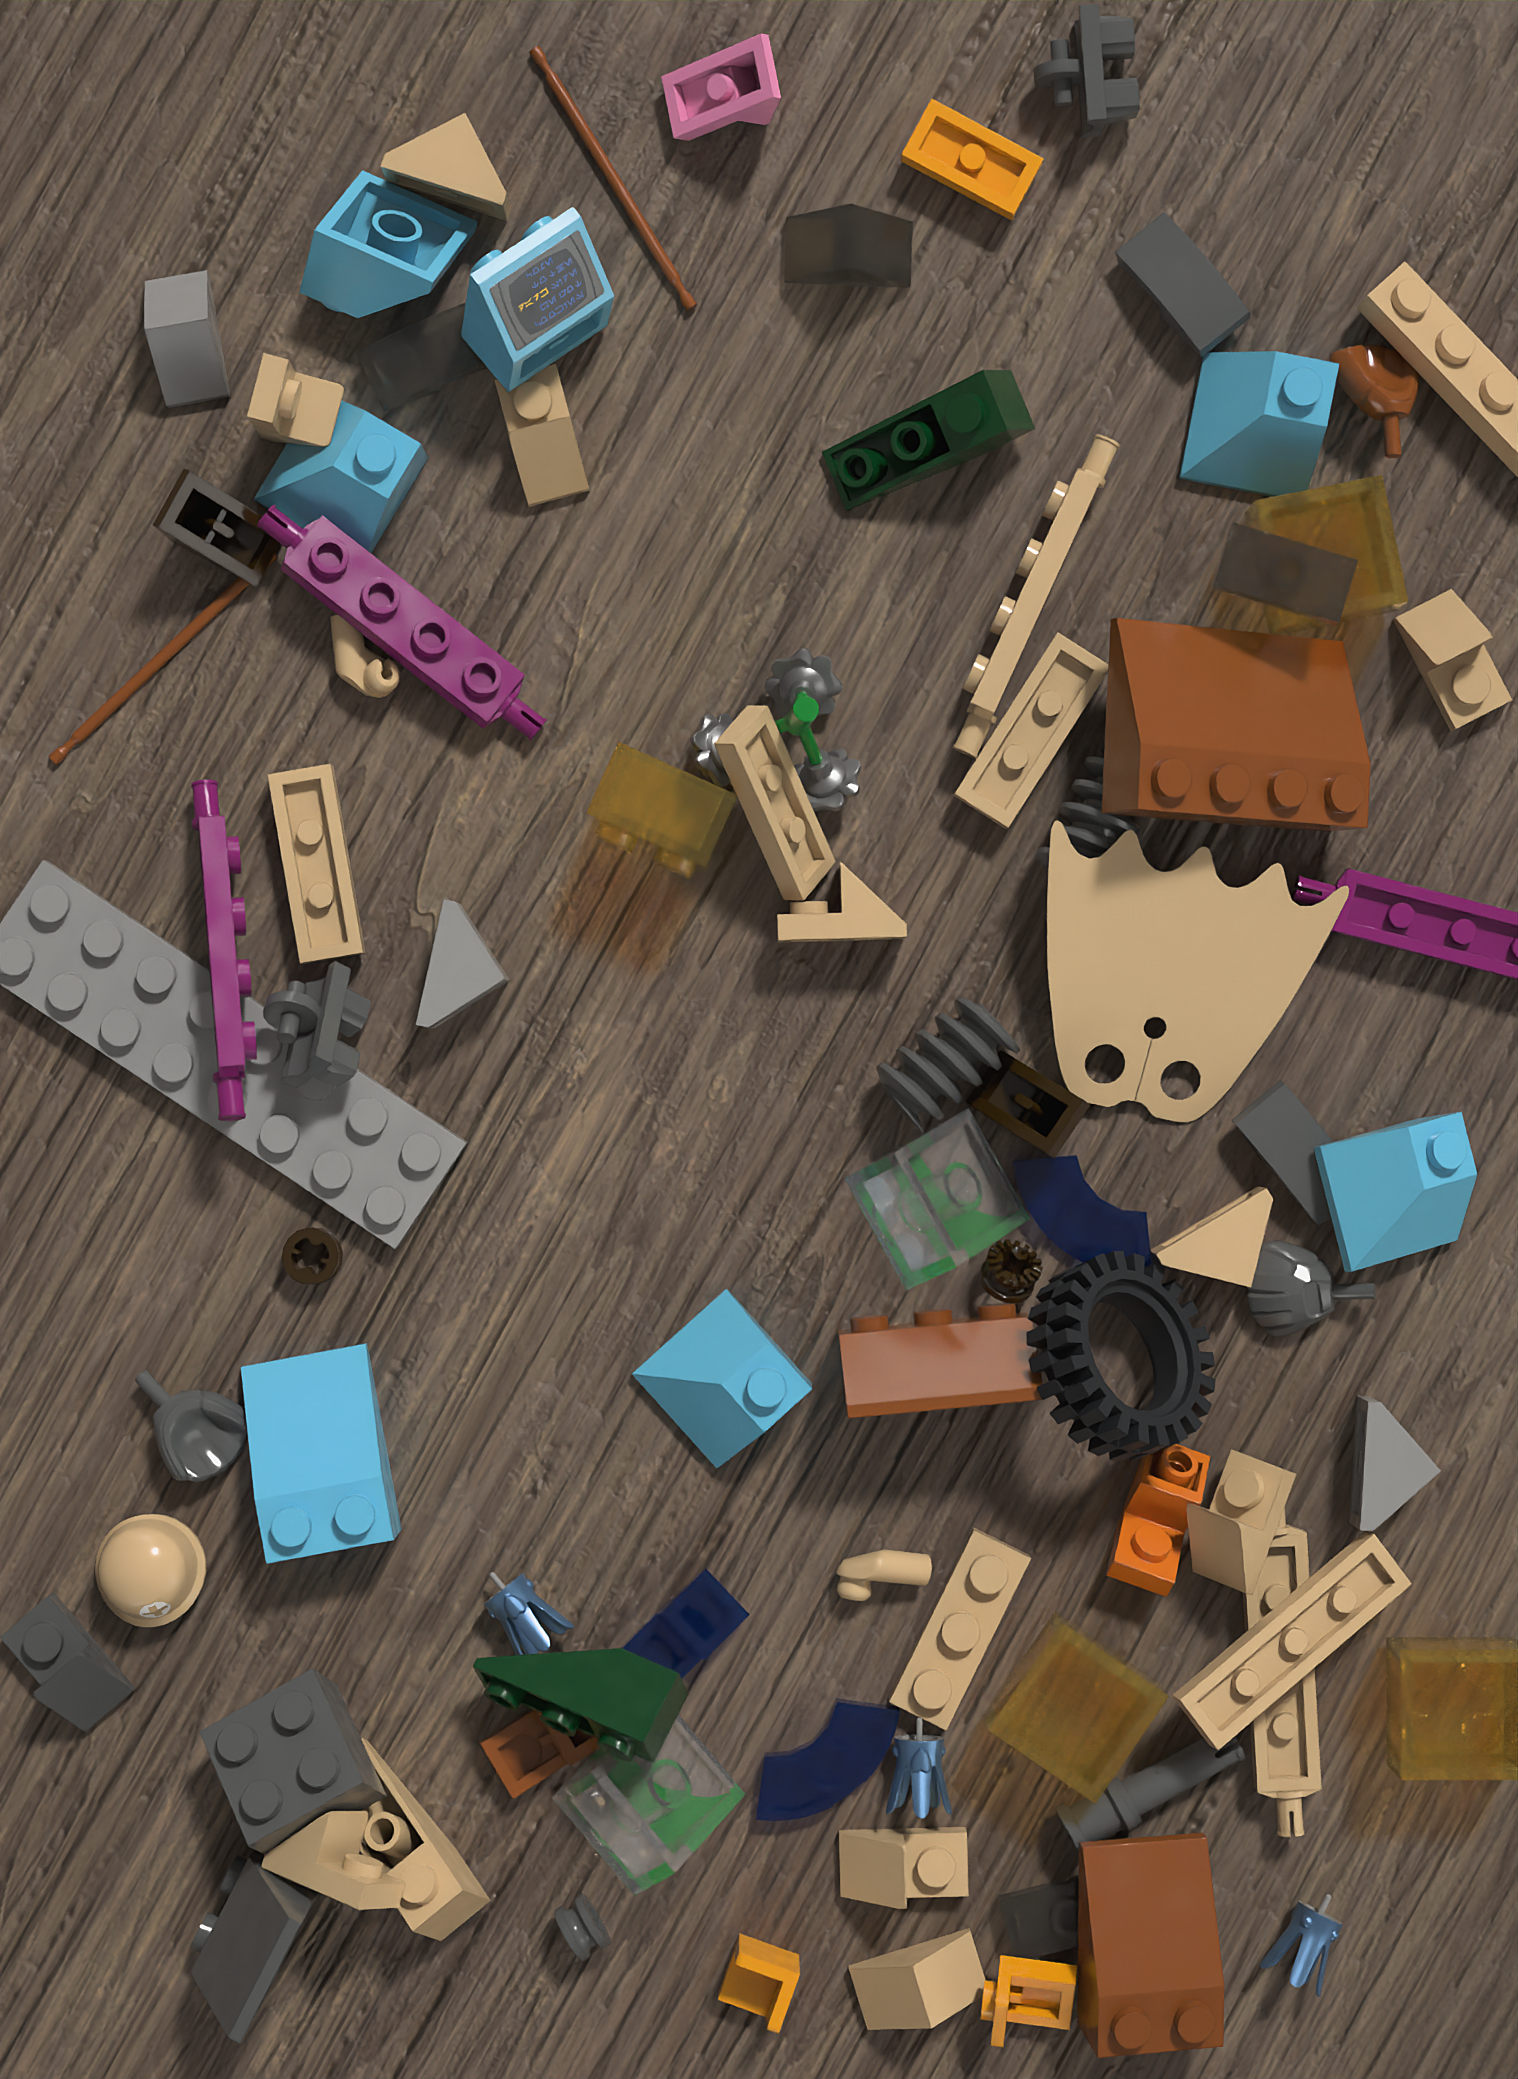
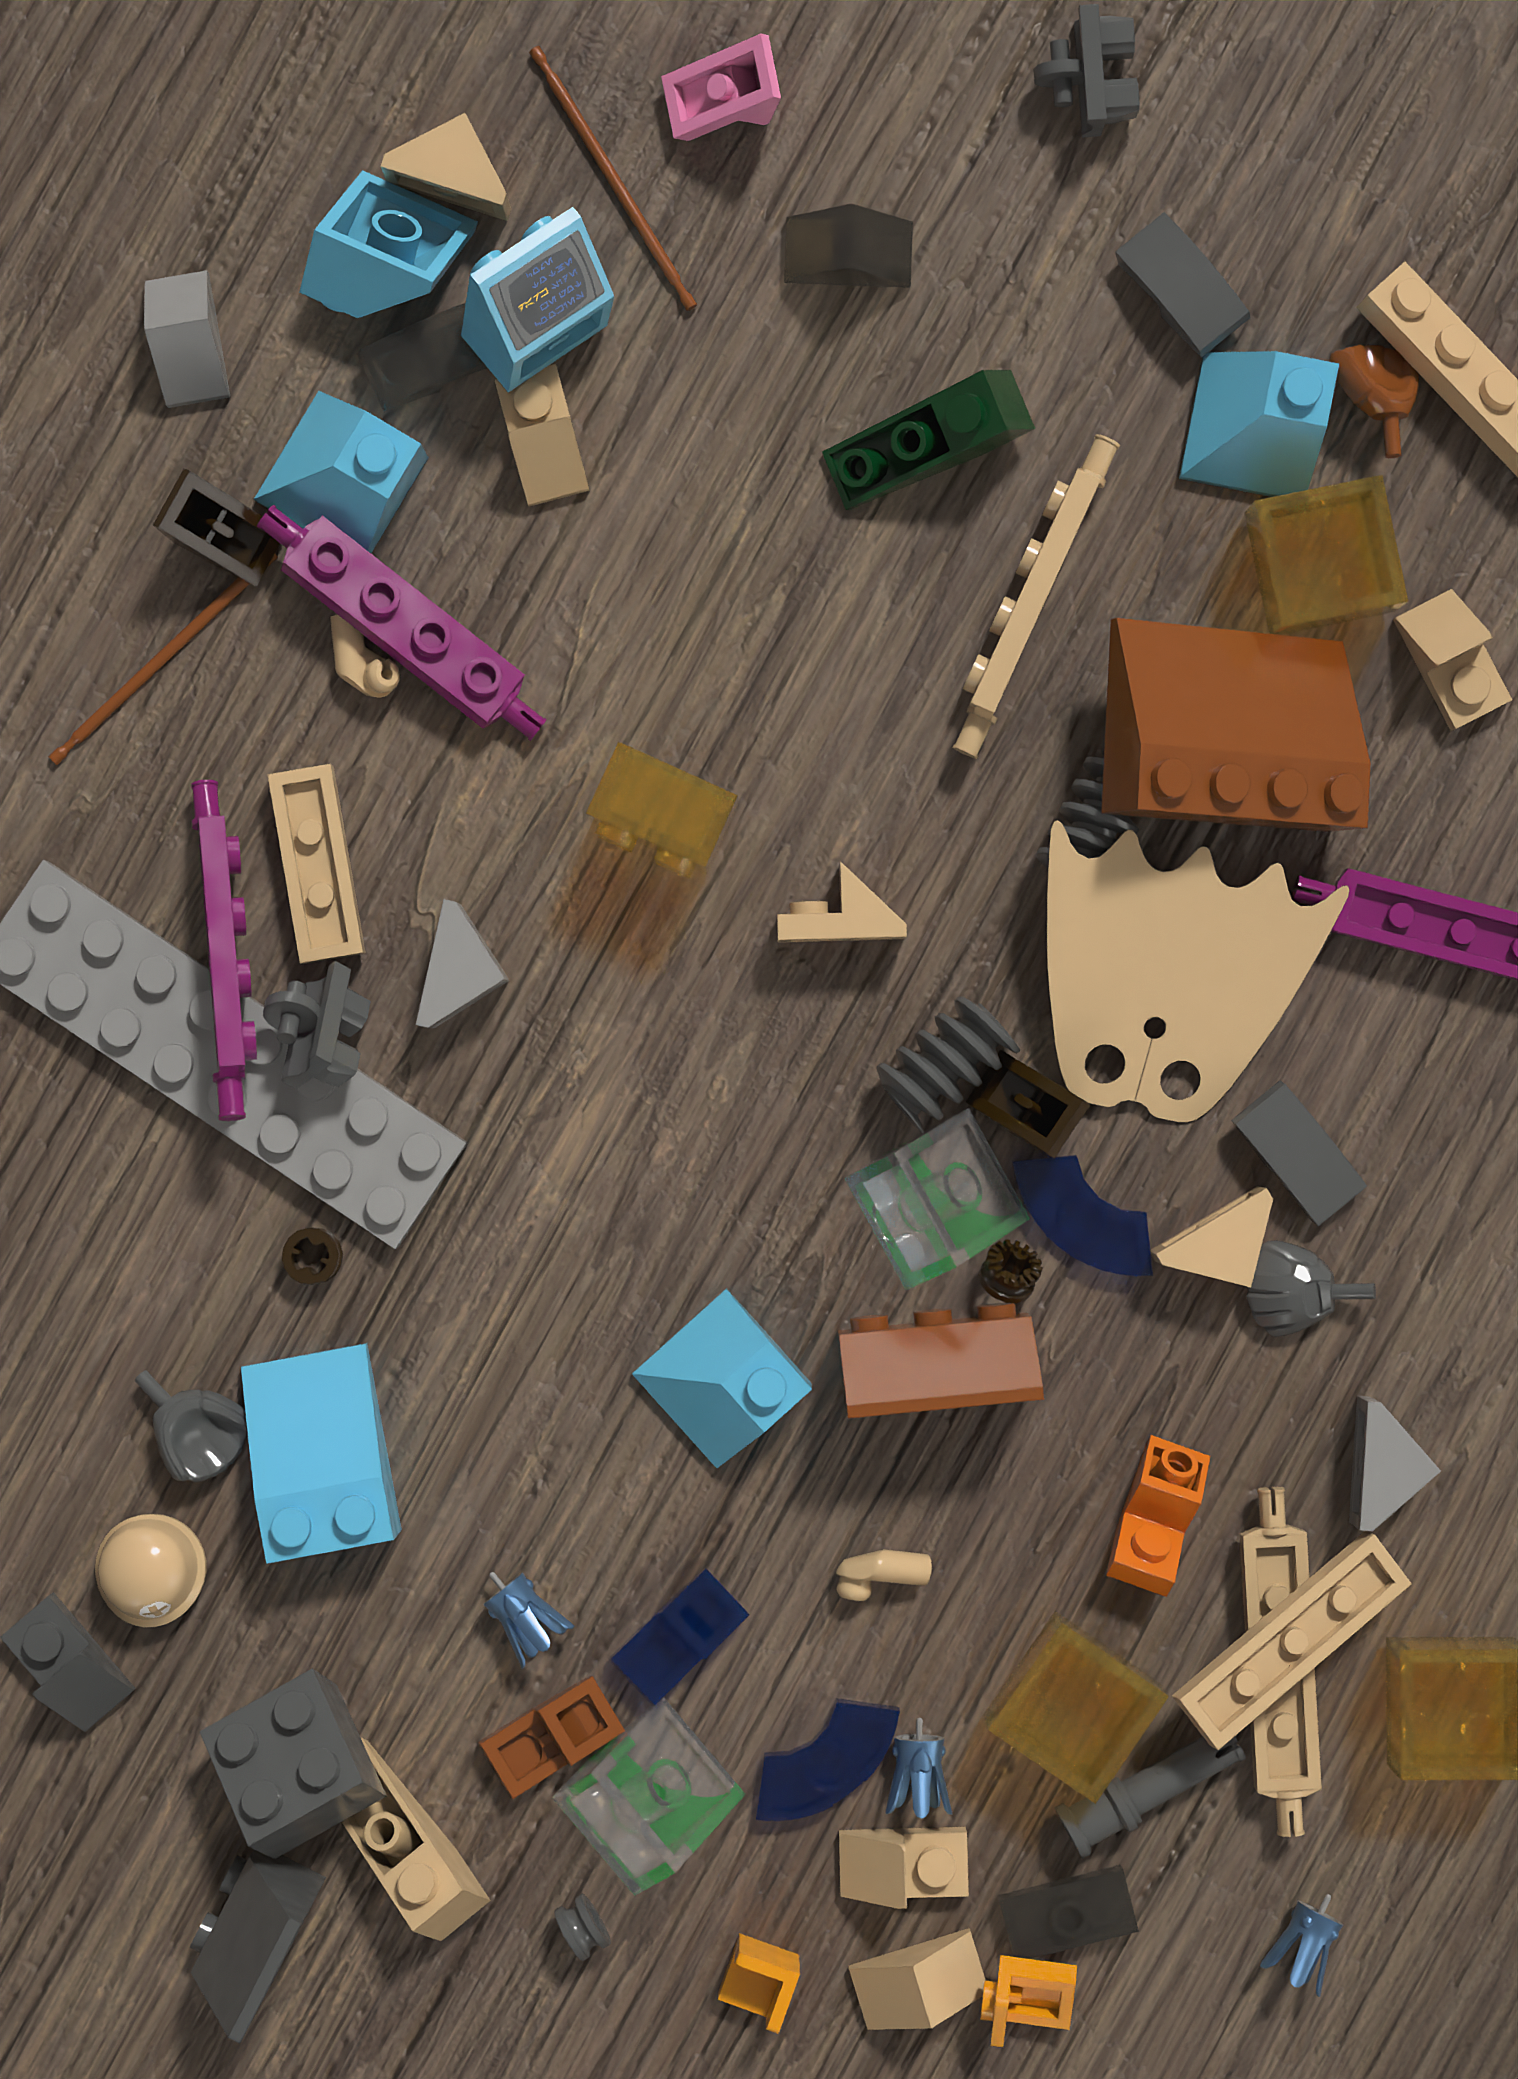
tan slope [247,353,344,447] -> none
tan slope [261,1811,406,1910] -> none
dark green slope [472,1648,688,1763] -> none
flat silver plant [690,648,862,812] -> none
tan plate [714,705,836,901] -> none
tan plate [888,1527,1031,1731] -> none
light orange plate [900,98,1044,221] -> none
tan plate [953,632,1108,829] -> none
black tyre [1027,1251,1216,1461] -> none
dark orange slope [1077,1832,1225,2058] -> none
tan slope [1186,1449,1296,1595] -> none
clear smoke plate [1211,522,1358,625] -> none
medium azure slope [1314,1112,1477,1272] -> none

